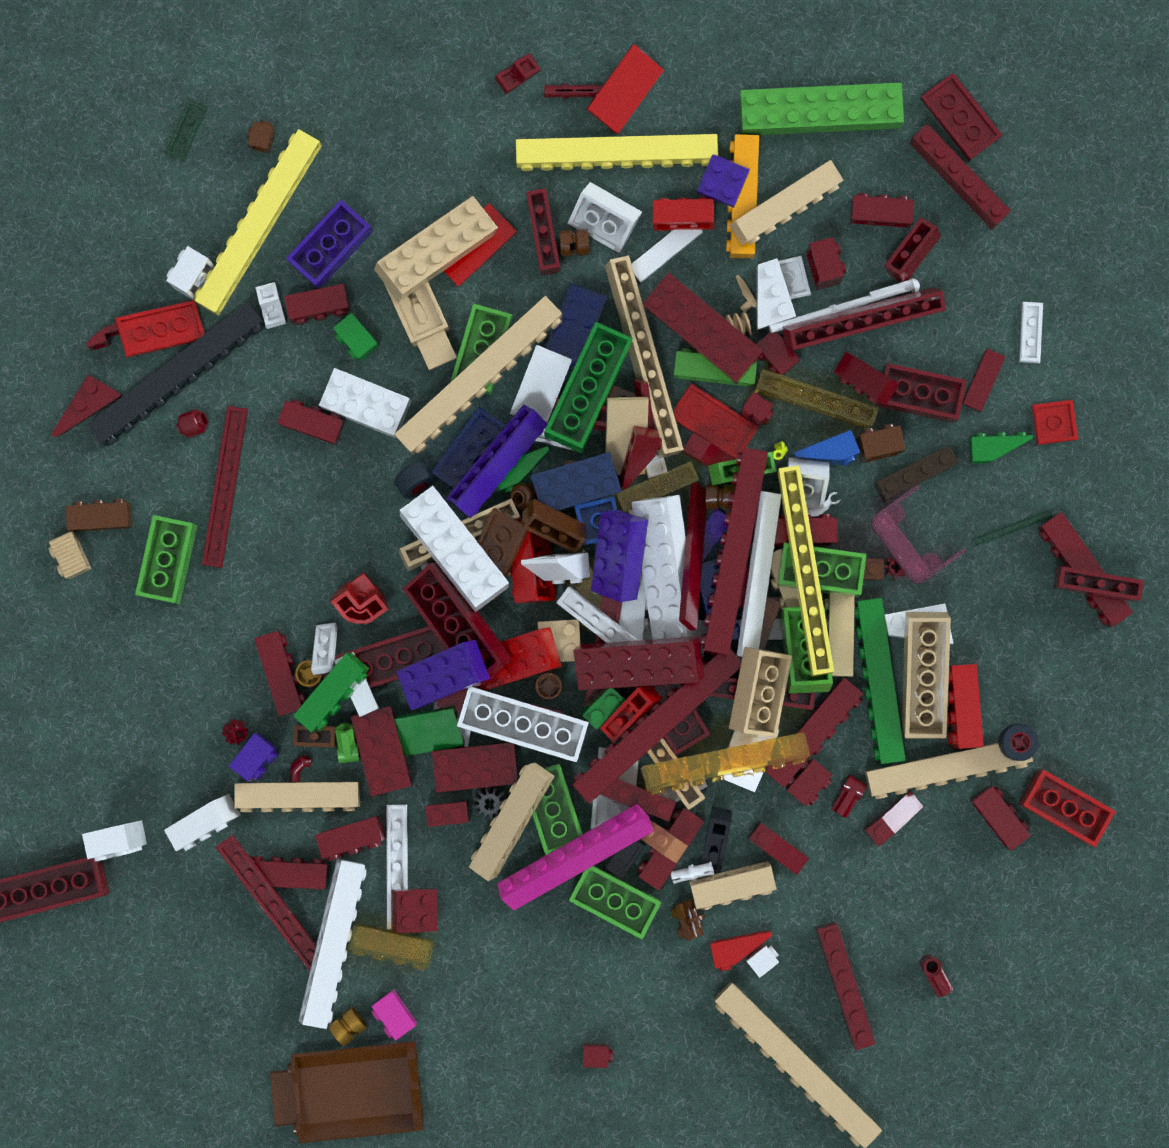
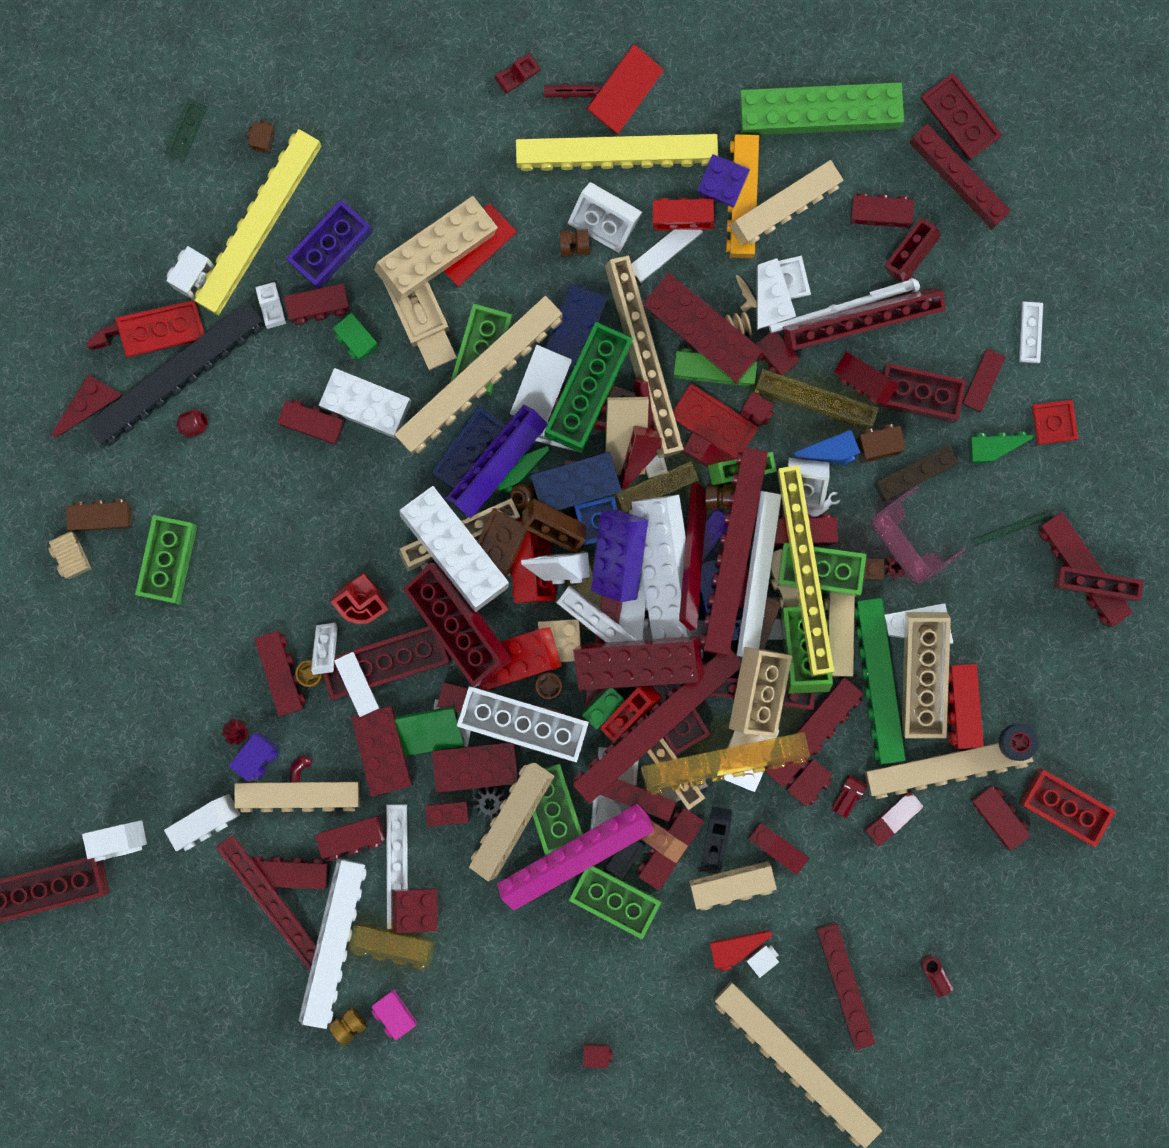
dark red tile [202,406,248,568] -> none
reddish brown panel [270,1042,424,1143] -> none
green brick [293,653,369,733] -> none
reddish brown brick [293,725,337,748] -> none
bright green piece [335,723,360,763] -> none
black wheel [394,462,434,499] -> none
dark purple brick [396,640,490,710] -> none
dark red brick [526,188,560,276] -> none
white pin [671,862,714,884] -> none
reddish brown hips [671,899,705,941] -> none
neon yellow arm [773,441,788,461] -> none
dark red brick [806,237,846,290] -> none

